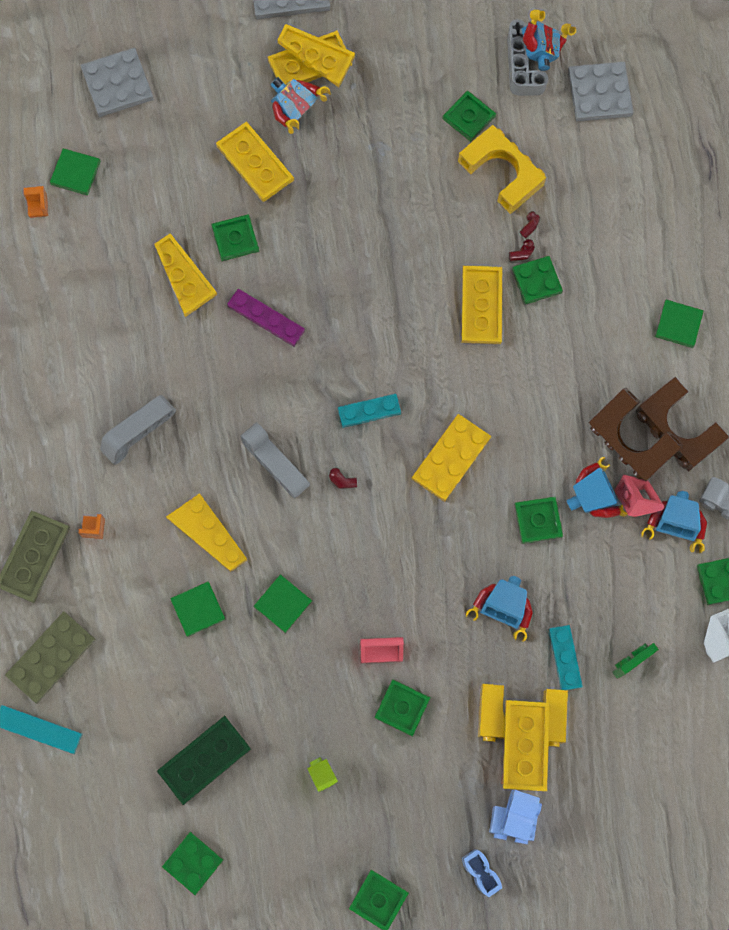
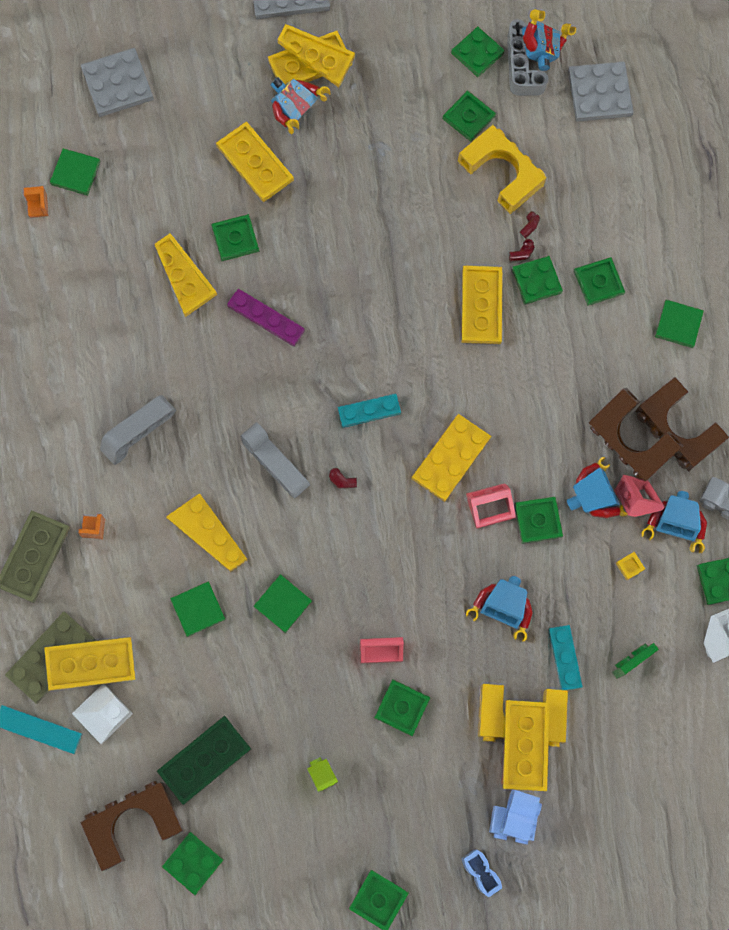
none -> yellow plate [44,637,135,691]
none -> white slope [72,684,133,744]
none -> reddish brown arch [80,781,185,871]
none -> green plate [451,26,505,77]
none -> coral tile [466,483,516,529]
none -> green tile [574,257,625,306]
none -> yellow plate [616,552,645,580]

